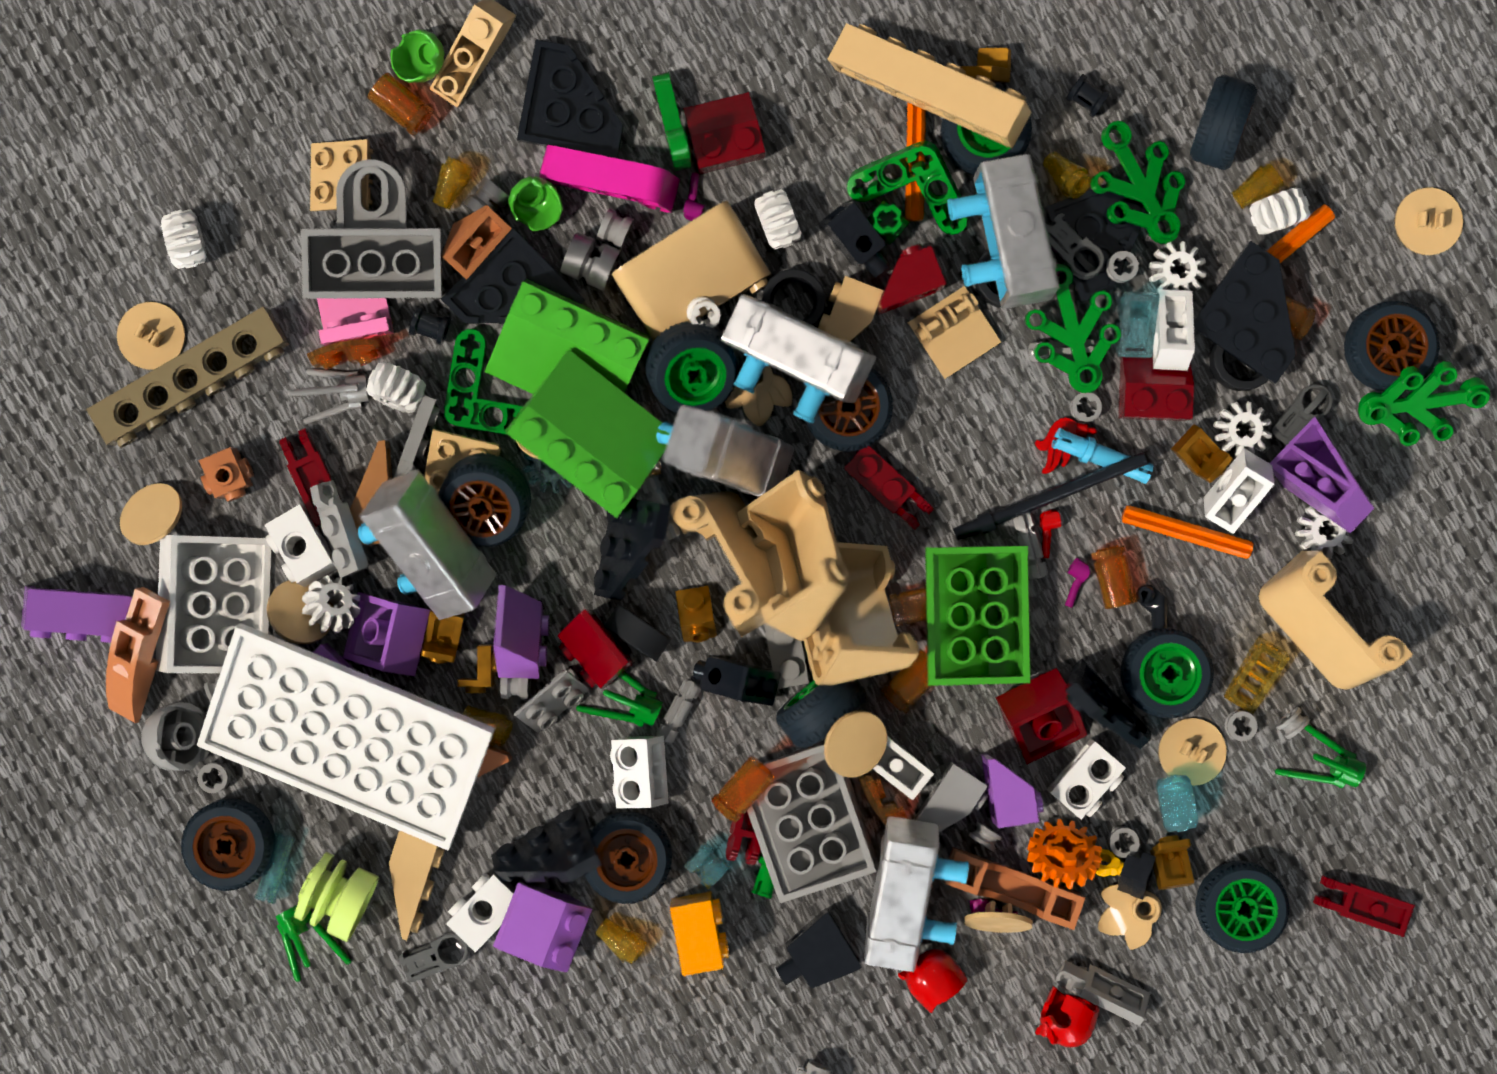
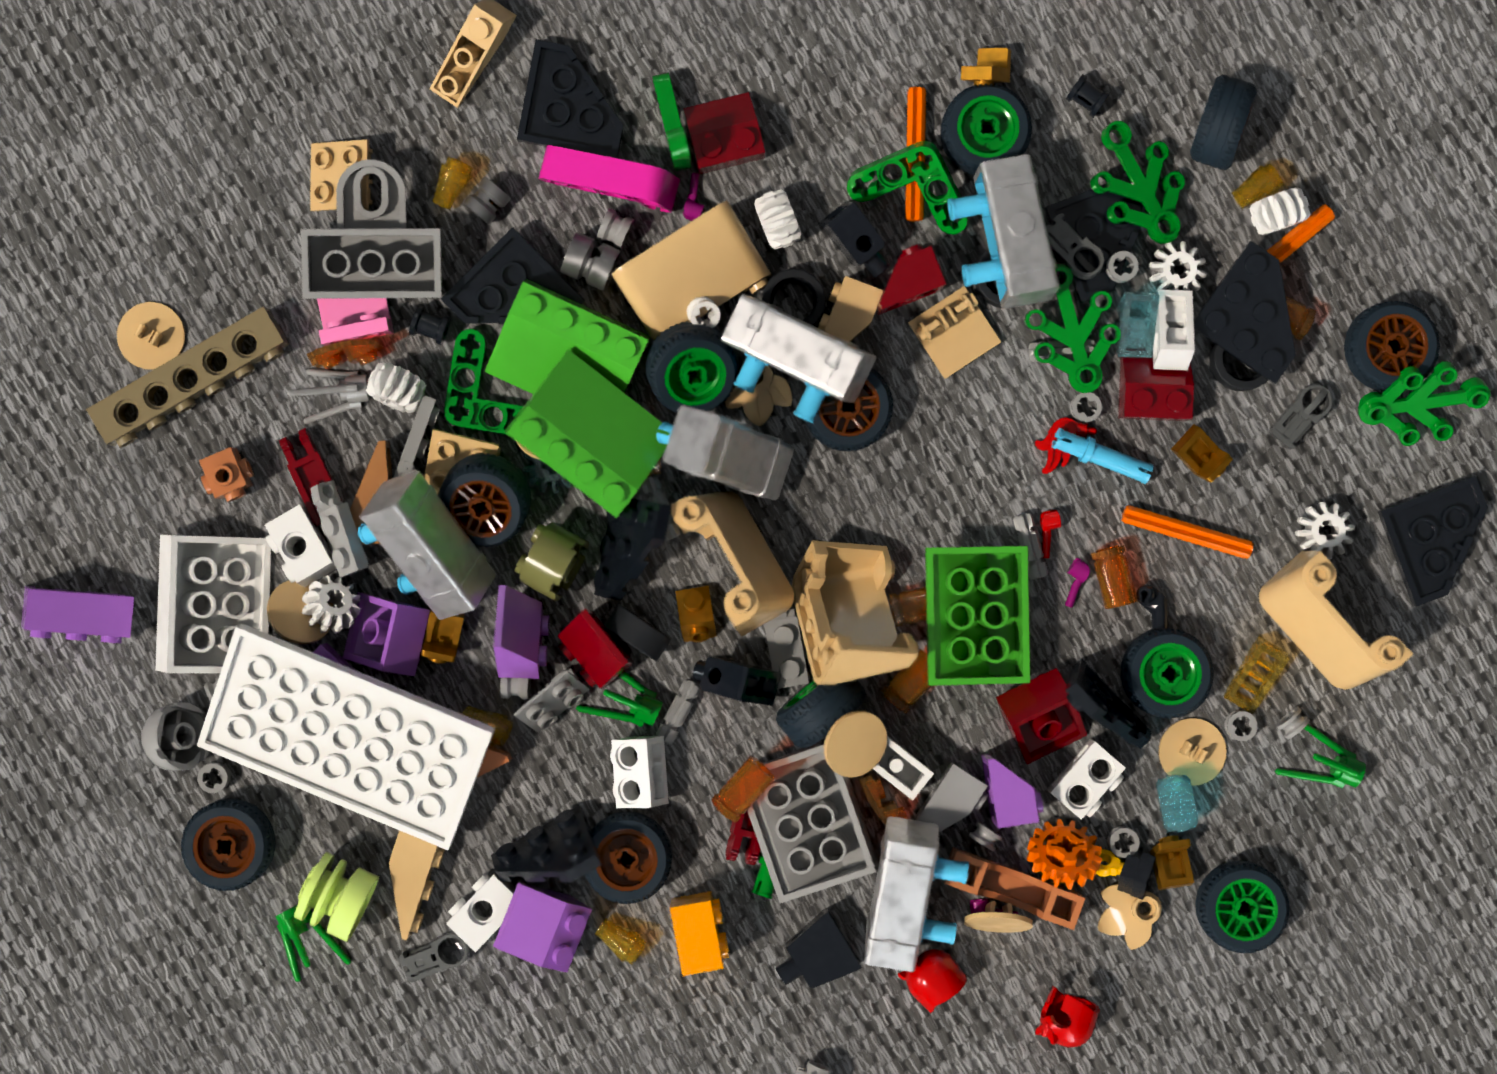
nougat slope [106,587,170,723] -> none
tan piece [120,483,182,545] -> none
white gear [161,209,207,269] -> none
clear light blue pin [254,832,296,904] -> none
clear orange piece [367,73,434,136] -> none
bright green hair [390,29,445,83] -> none
nougat slope [441,205,512,279] -> none
pearl gold bracket [457,645,497,693] -> none
bright green hair [508,176,563,231] -> none
clear light blue wheel [683,842,731,890] -> none
tan windscreen [737,470,848,641] -> none
tan brick [828,23,1031,149] -> none
dark red hinge [843,446,934,530] -> none
green piece [867,200,910,245] -> none
black bar [953,452,1148,541] -> none
clear yellow cone [1043,151,1091,198] -> none
light grey hinge [1055,960,1150,1026] -> none
white brick [1204,448,1275,534] -> none
white gear [1213,401,1272,458] -> none
medium lavender wedge [1270,417,1374,533] -> none
dark red hinge [1313,876,1415,937] -> none
tan piece [1395,188,1463,255] -> none
none -> olive brick [515,522,589,602]
none -> black plate [1377,476,1488,607]

